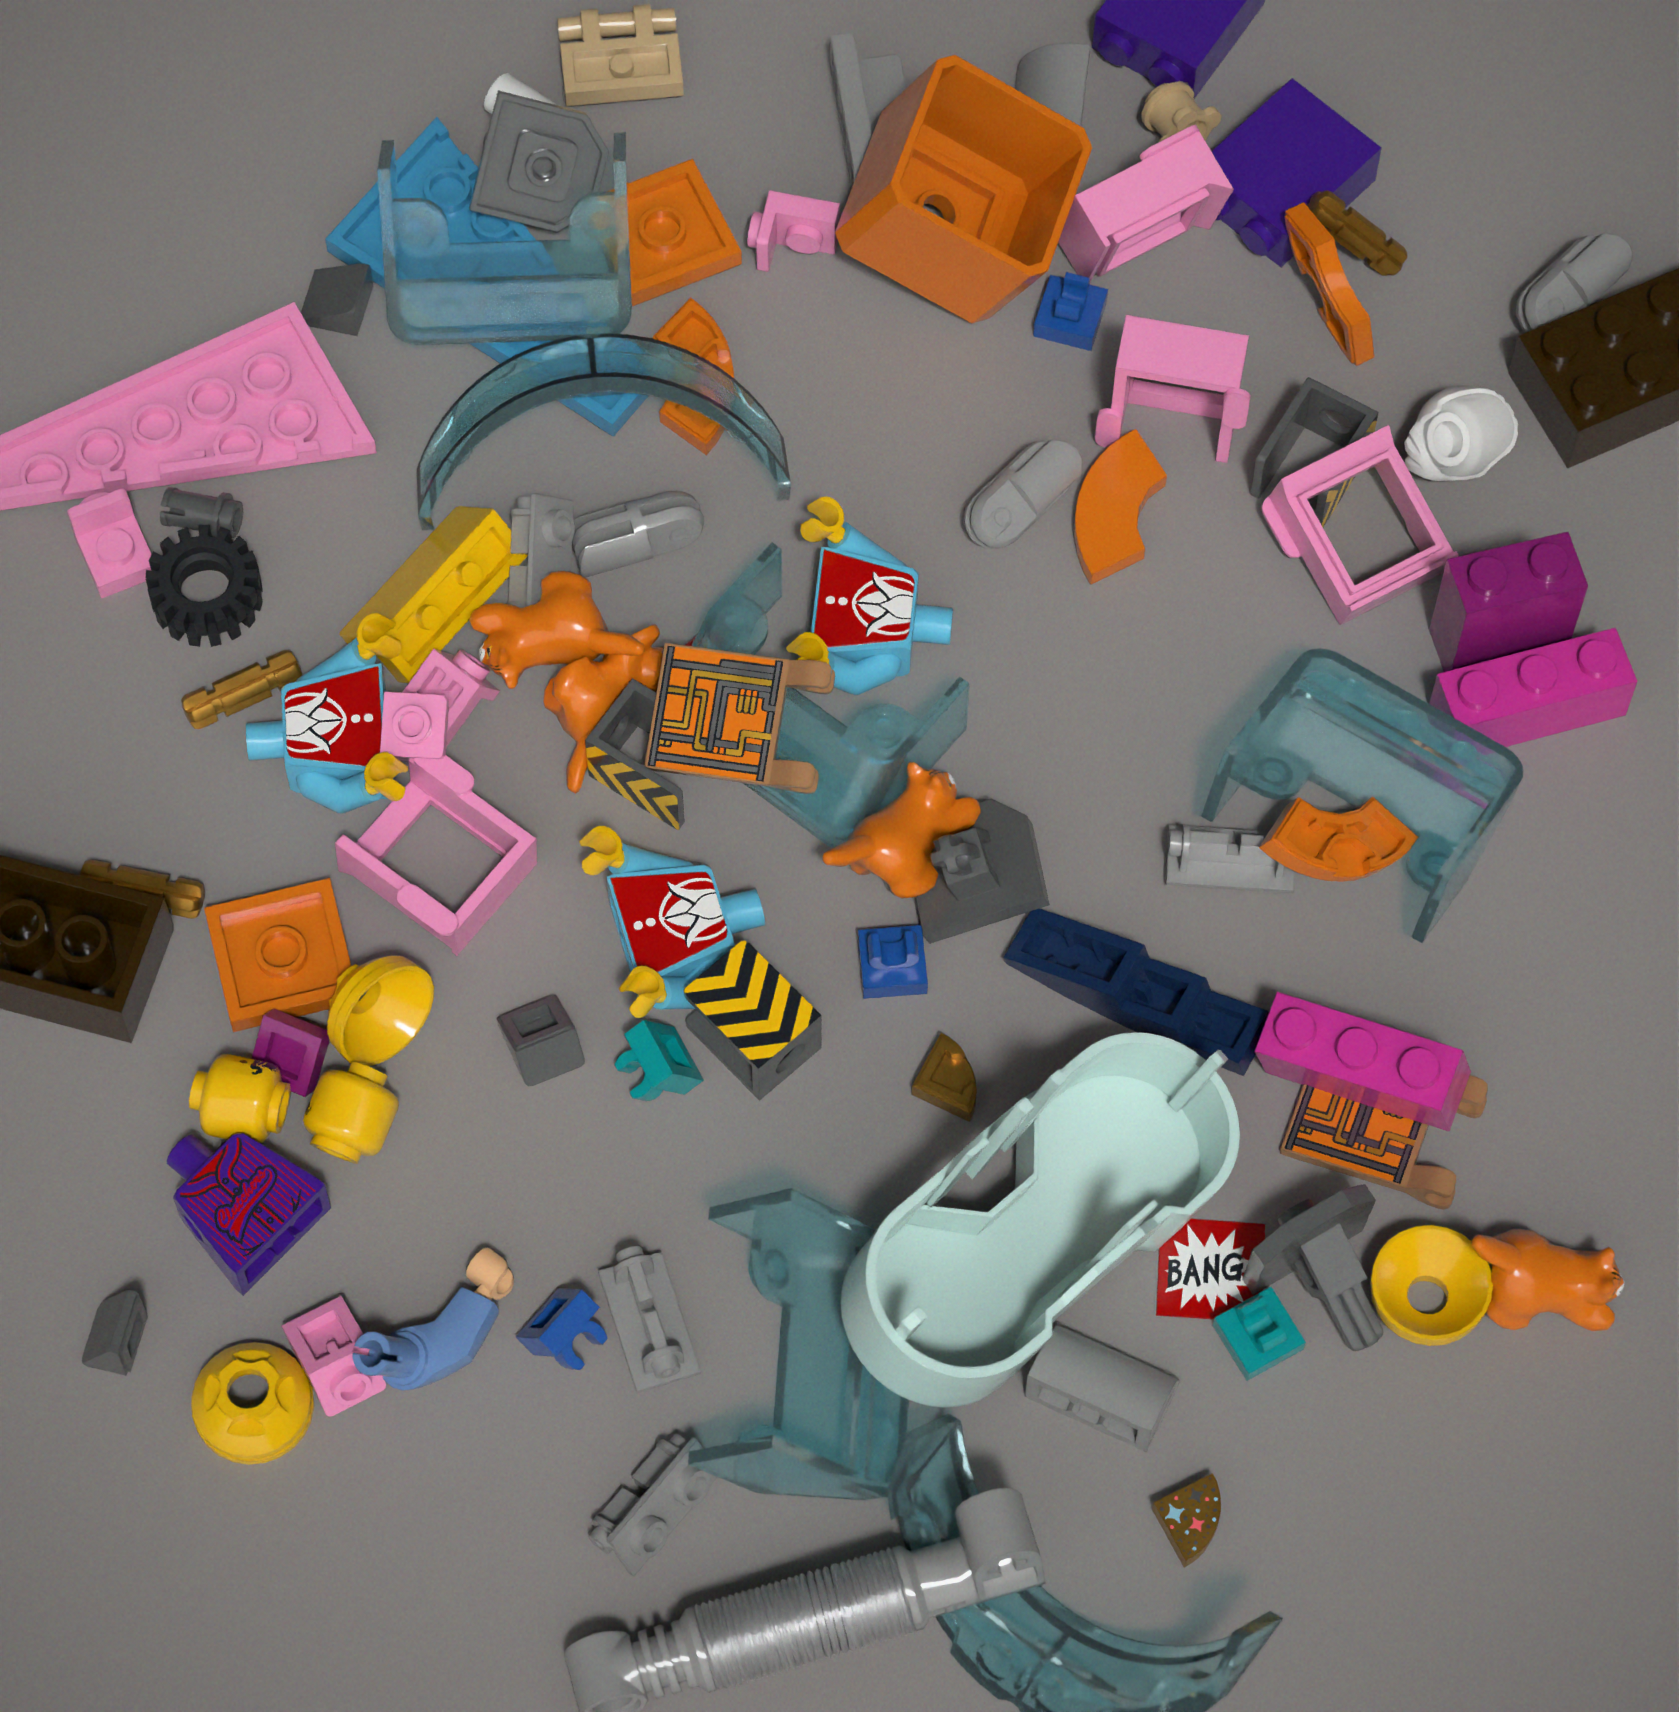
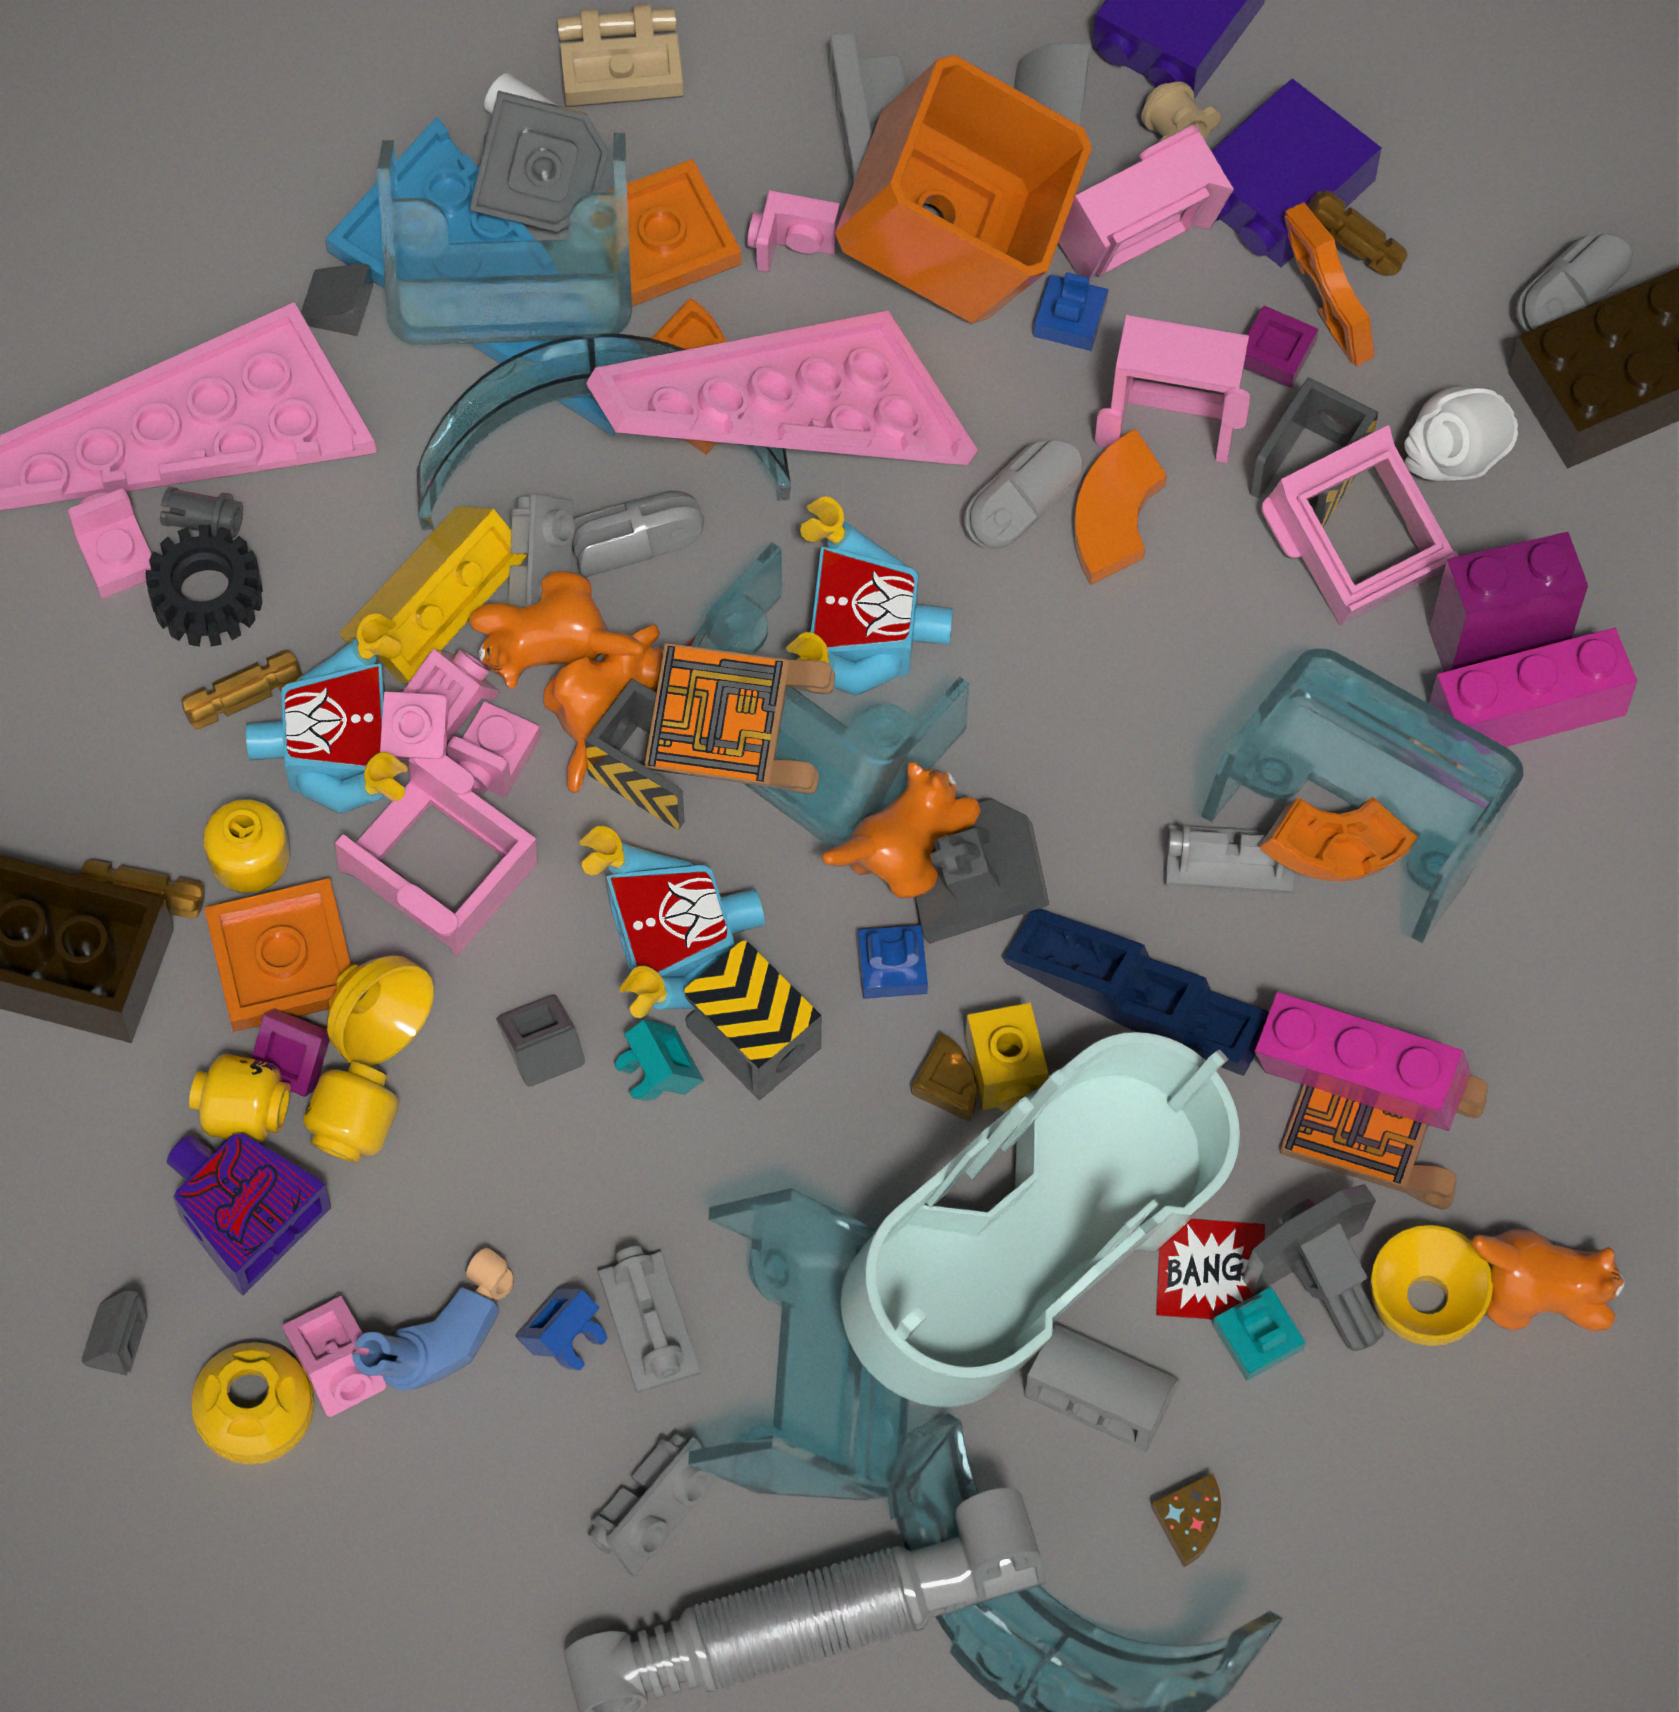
none -> yellow head [203,799,290,893]
none -> bright pink bracket [446,701,541,798]
none -> bright pink wing [586,310,978,466]
none -> yellow brick [965,1002,1048,1112]
none -> magenta plate [1244,305,1319,387]

